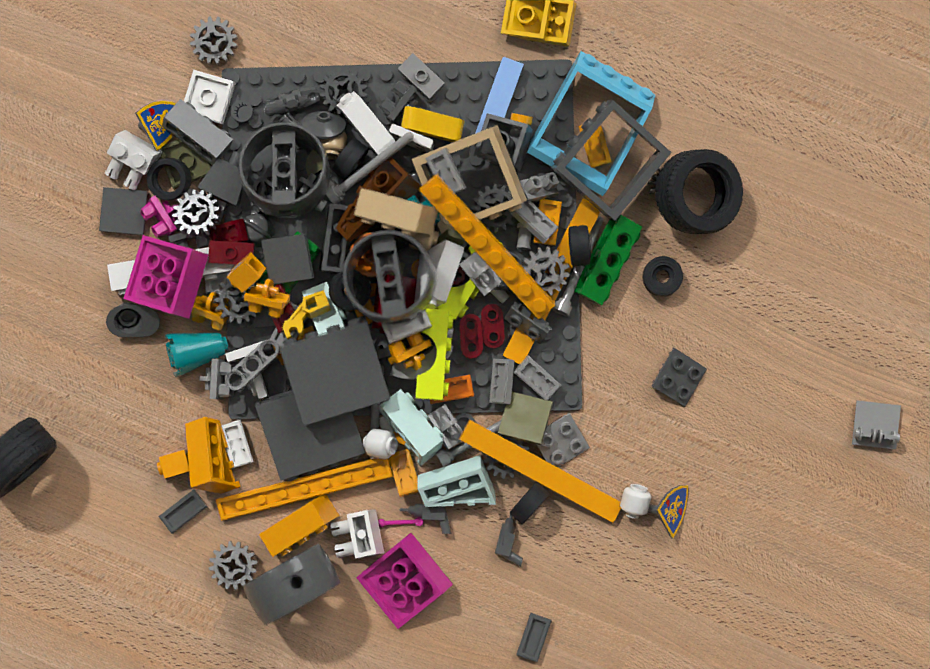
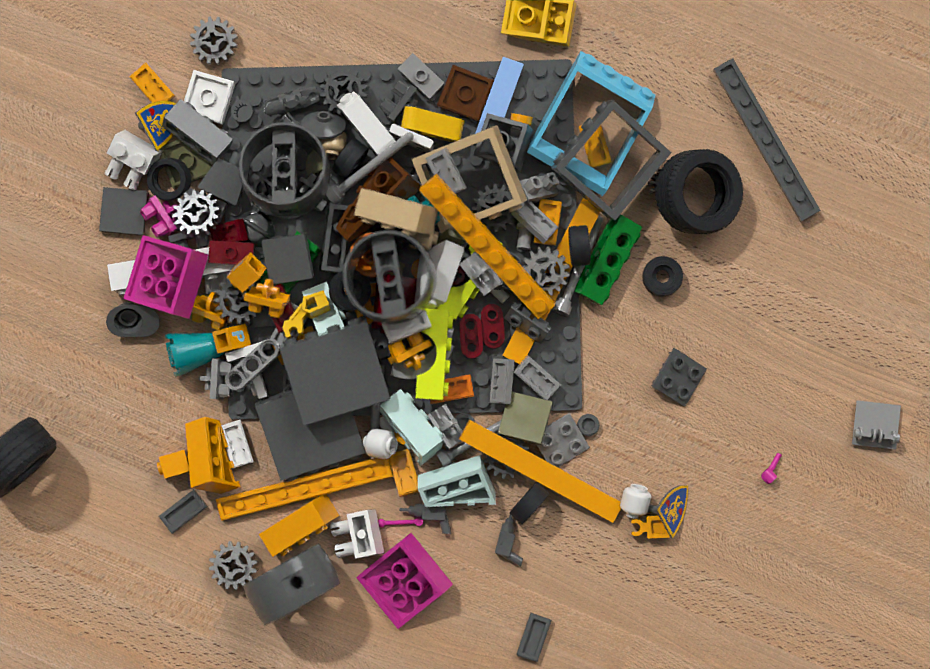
none -> light orange plate [129,63,175,102]
none -> light orange brick [212,324,251,354]
none -> reddish brown tile [437,65,494,122]
none -> dark grey tile [577,414,600,436]
none -> light orange plate [631,516,670,538]
none -> dark grey plate [713,58,821,222]
none -> dark pink hand [761,453,782,484]

